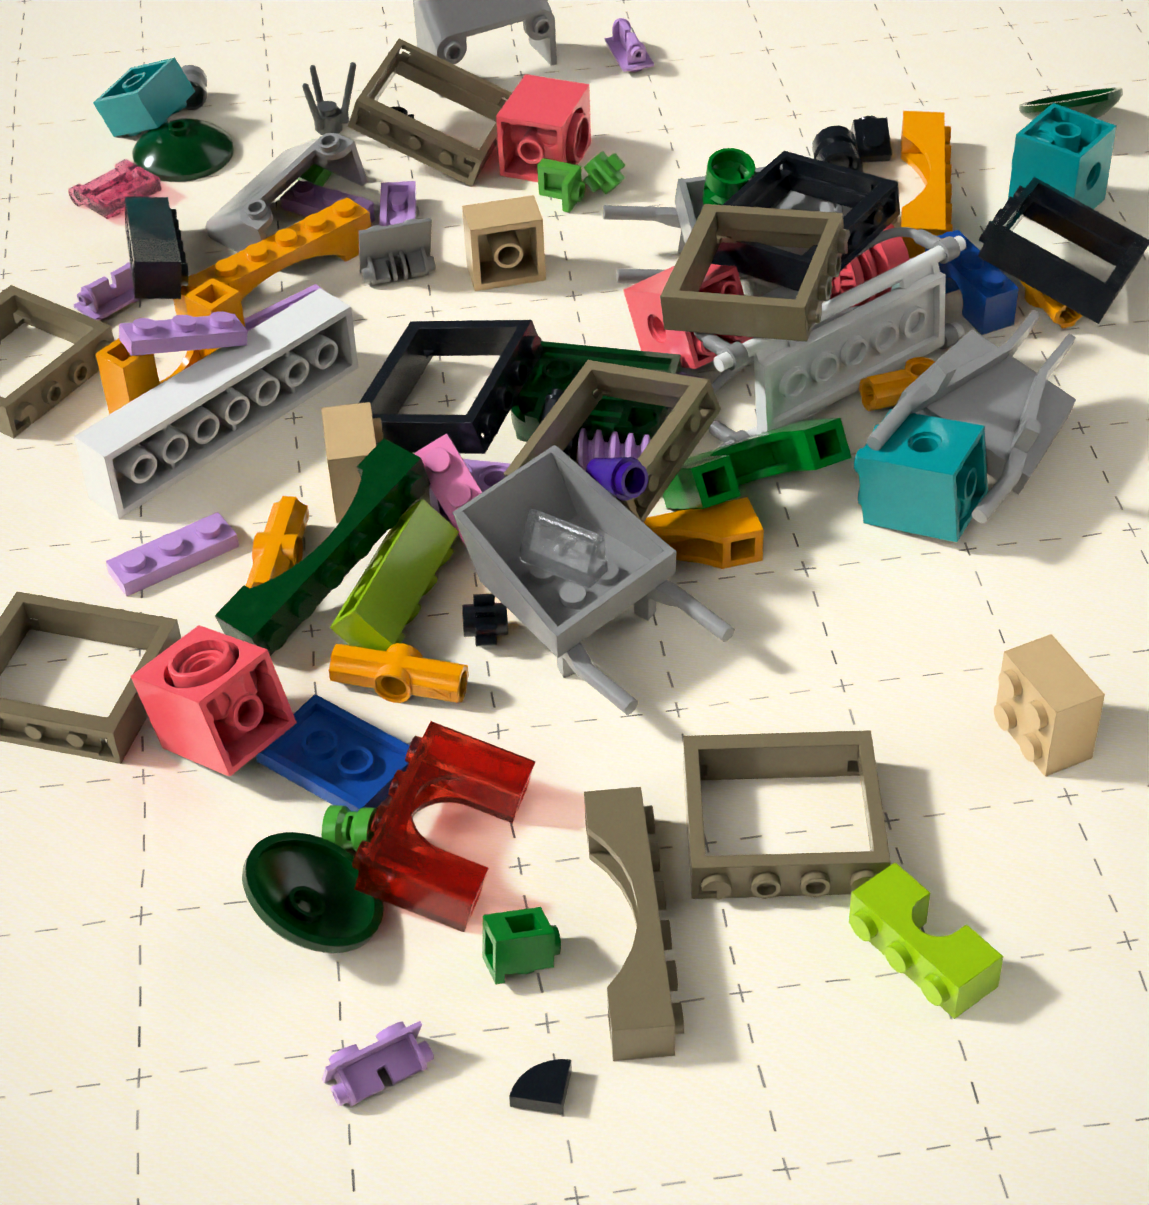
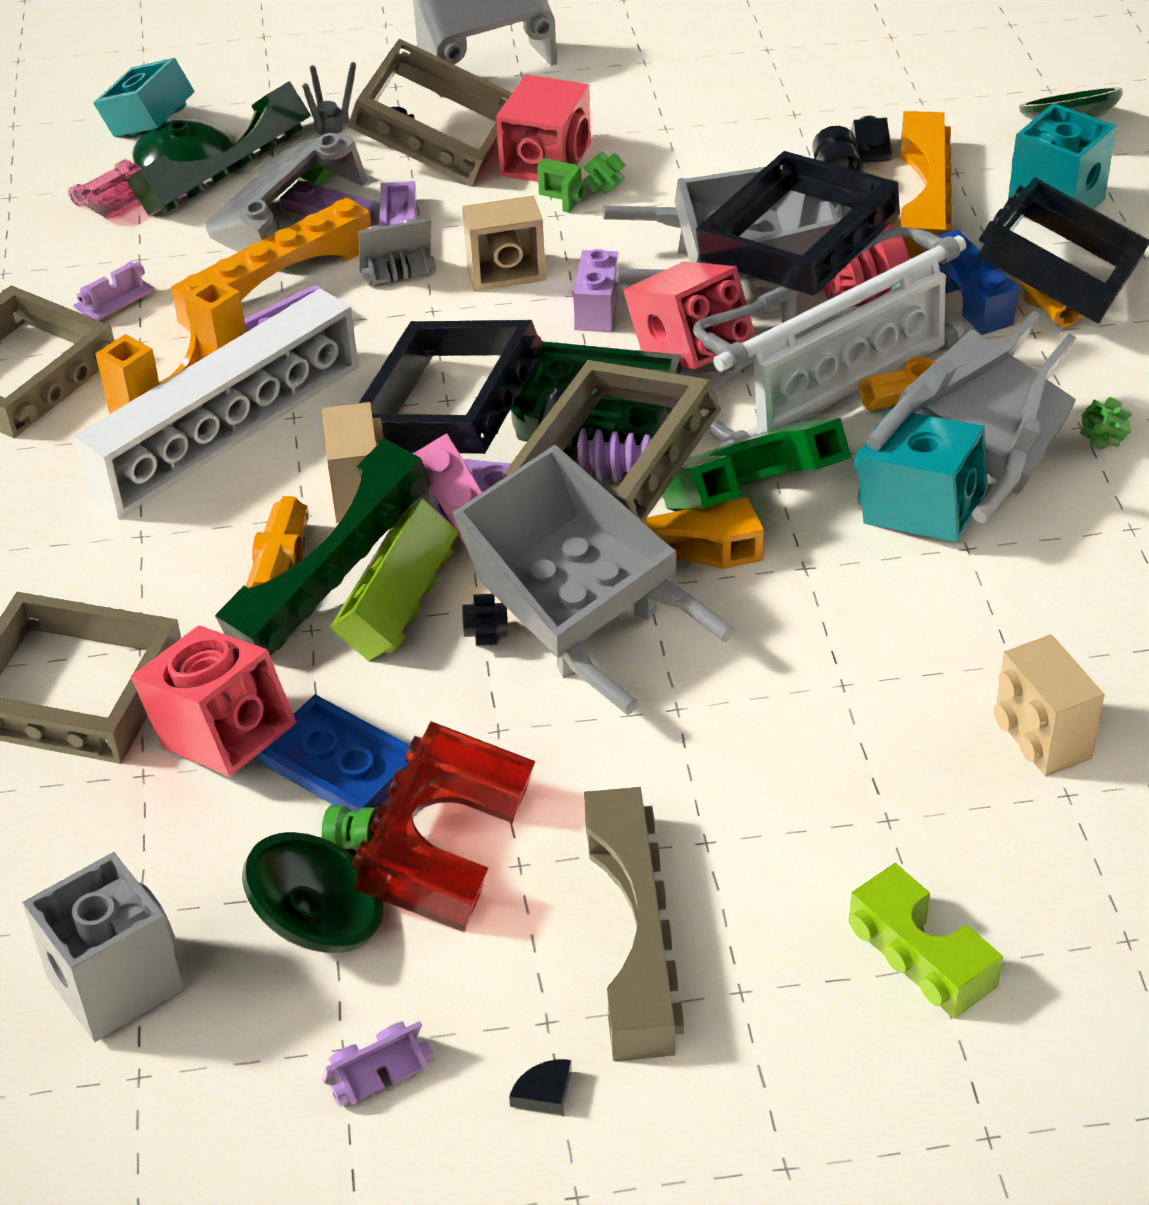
lavender plate [106,512,239,597] -> none
lavender plate [119,311,248,356] -> none
black brick [125,197,189,299] -> none
light grey wheel [181,65,207,110] -> none
light orange piece [328,643,469,703] -> none
green brick [482,907,561,985] -> none
clear slope [519,508,608,588] -> none
dark purple cone [586,457,648,500] -> none
lavender hinge [604,18,654,72] -> none
dark tan window [660,204,850,342] -> none
dark tan window [683,730,891,900] -> none
green wheel [702,148,756,206] -> none
none -> light grey brick [22,852,184,1043]
none -> dark green arch [126,81,311,216]
none -> lavender brick [573,249,619,332]
none -> bright green gear [1080,397,1132,449]

